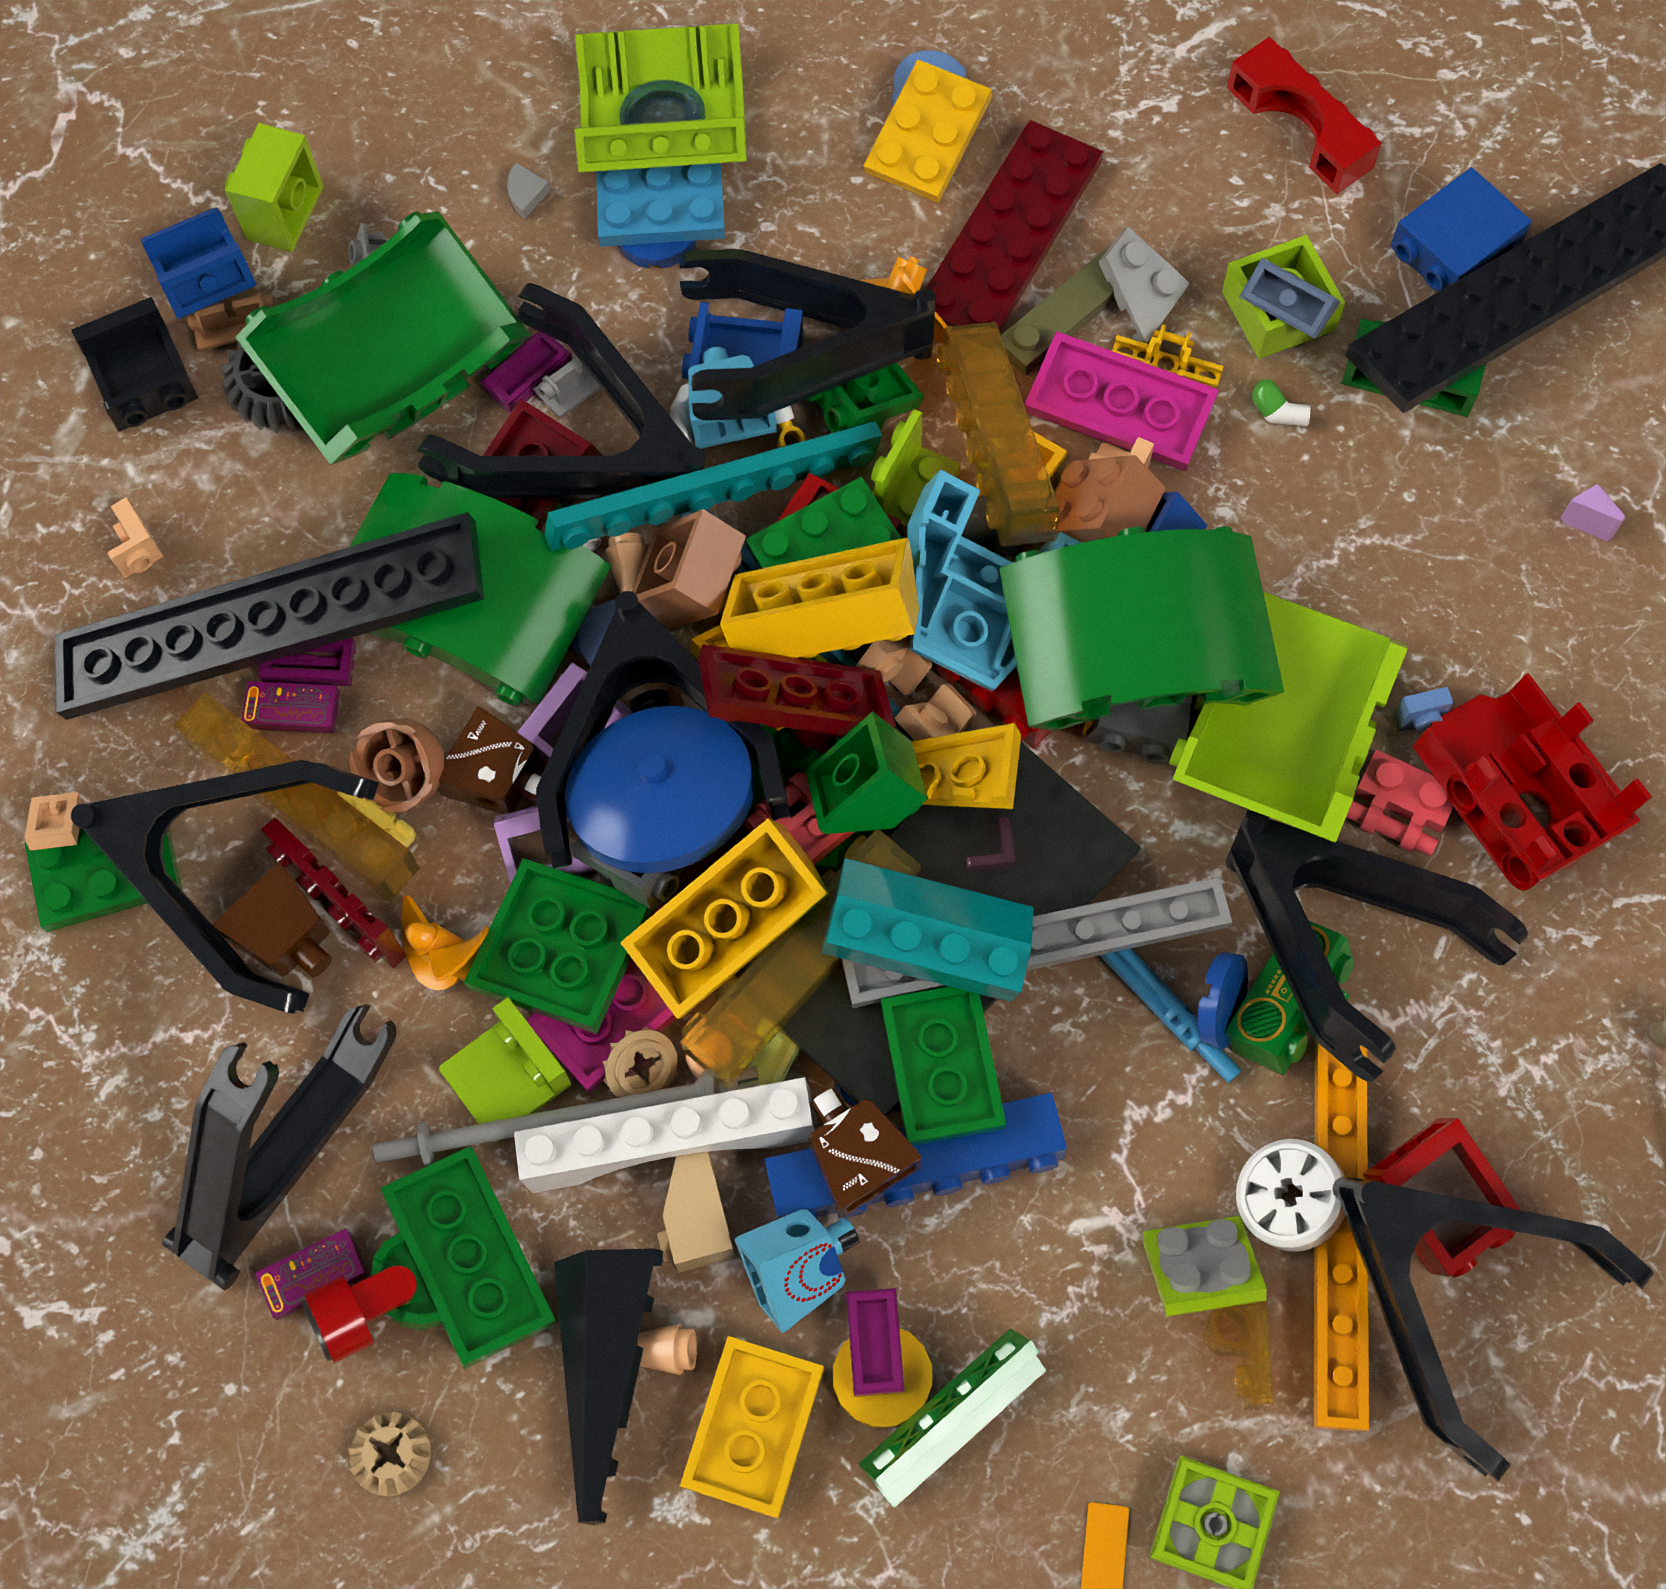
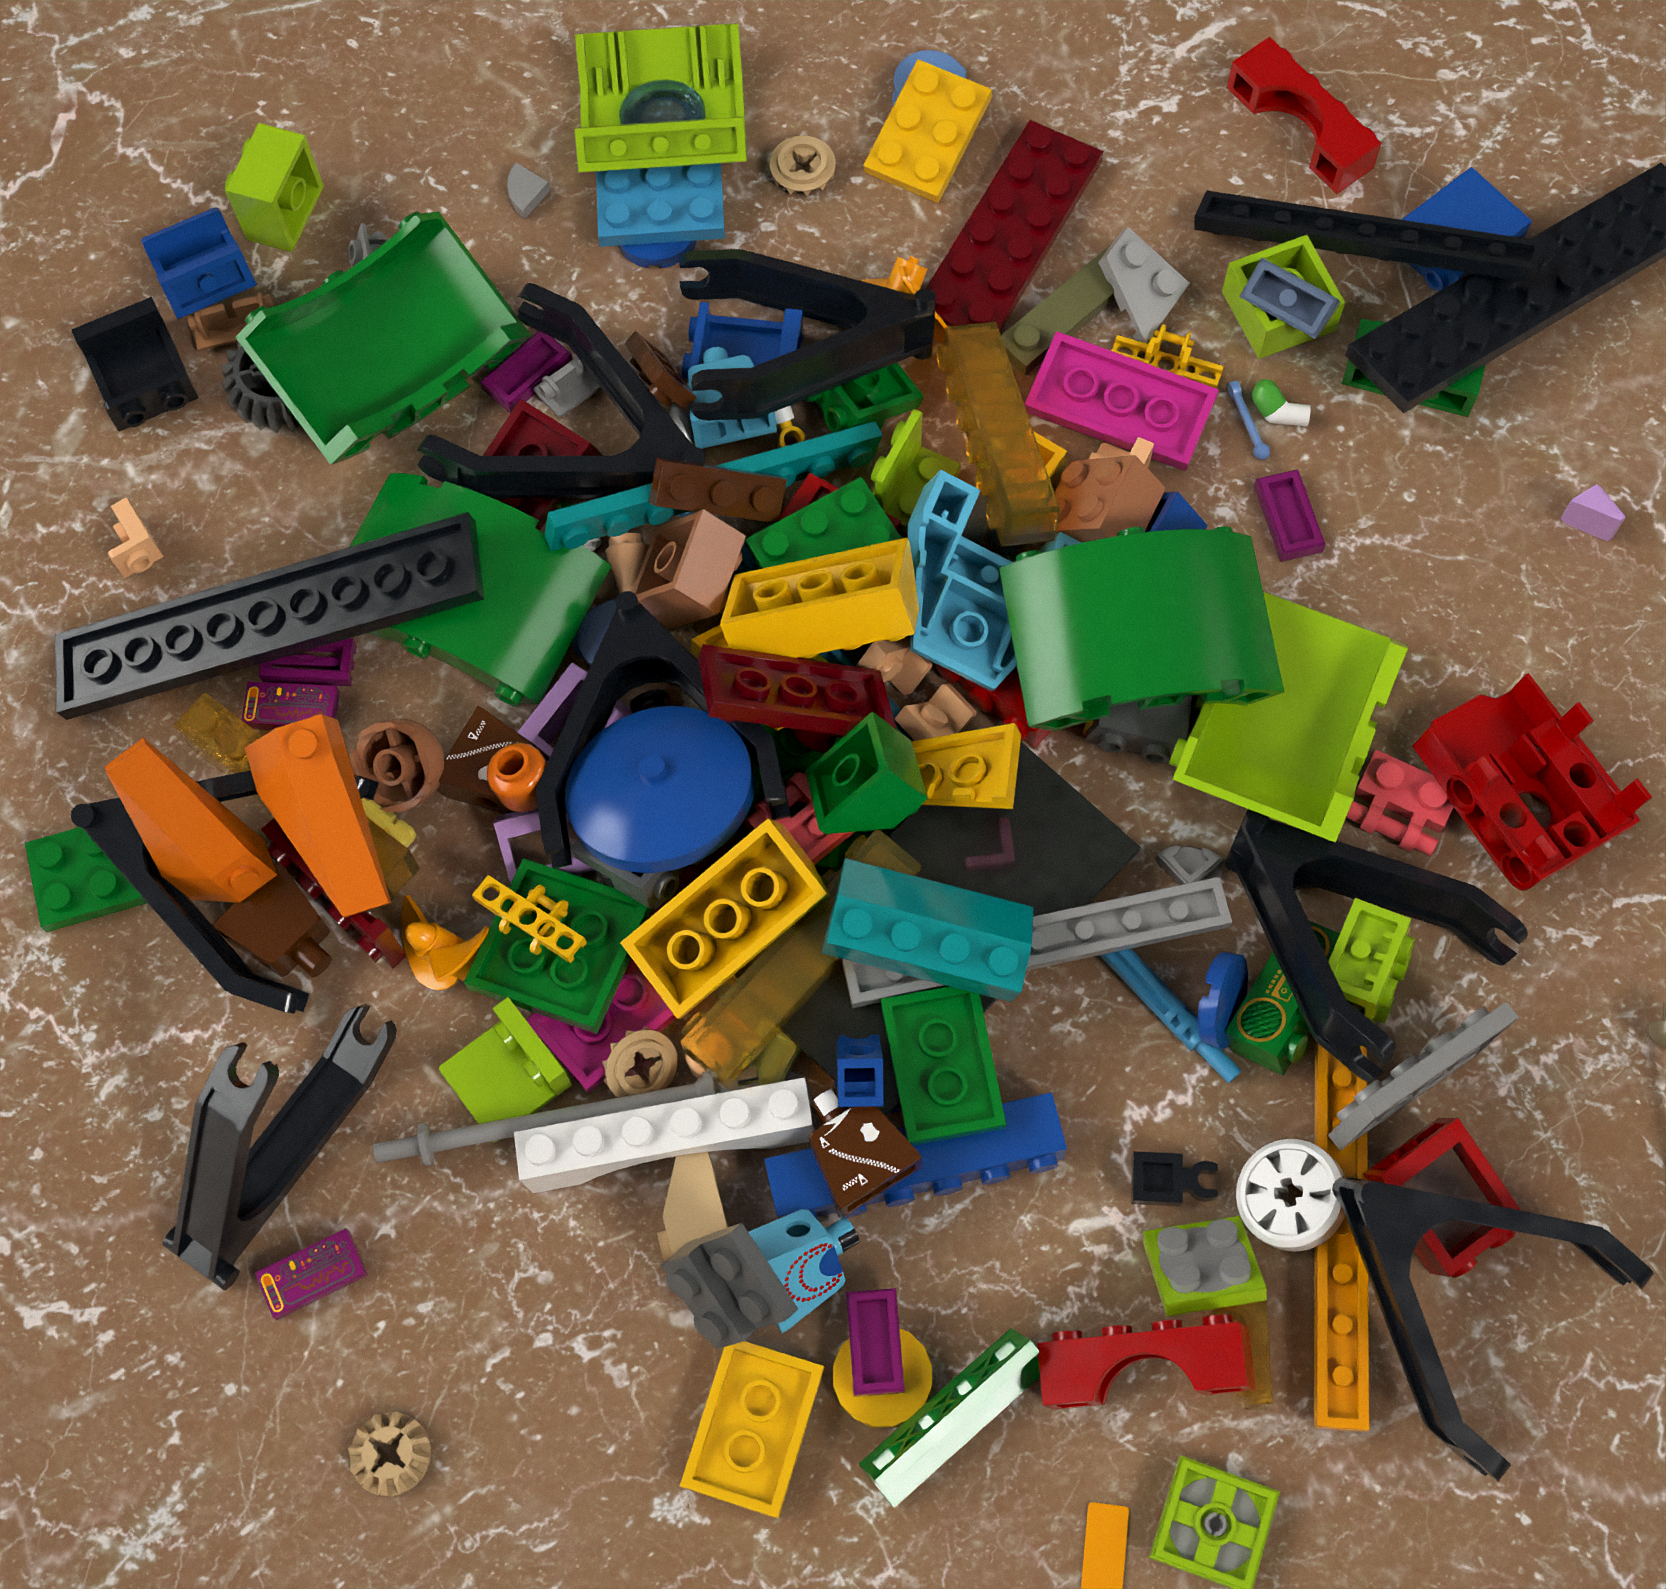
light nougat bracket [24,792,83,851] -> none
green plate [301,1146,556,1370] -> none
black wedge [554,1248,663,1526] -> none
light nougat cone [637,1323,697,1375] -> none
medium blue plate [1394,687,1453,732] -> none
none -> orange wedge [104,737,277,903]
none -> orange wedge [245,714,391,918]
none -> yellow piece [472,875,587,964]
none -> orange head [487,742,548,813]
none -> reddish brown plate [624,331,697,410]
none -> reddish brown plate [649,458,787,523]
none -> dark grey plate [661,1223,798,1349]
none -> tan gear [770,136,836,197]
none -> blue leg [837,1034,884,1107]
none -> red arch [1037,1314,1256,1410]
none -> black plate [1131,1151,1218,1207]
none -> light grey tile [1156,846,1223,885]
none -> black plate [1194,191,1546,283]
none -> medium blue hinge [1227,380,1270,460]
none -> magenta tile [1254,469,1326,562]
none -> lime bracket [1328,898,1416,1024]
none -> light grey plate [1328,1002,1519,1151]

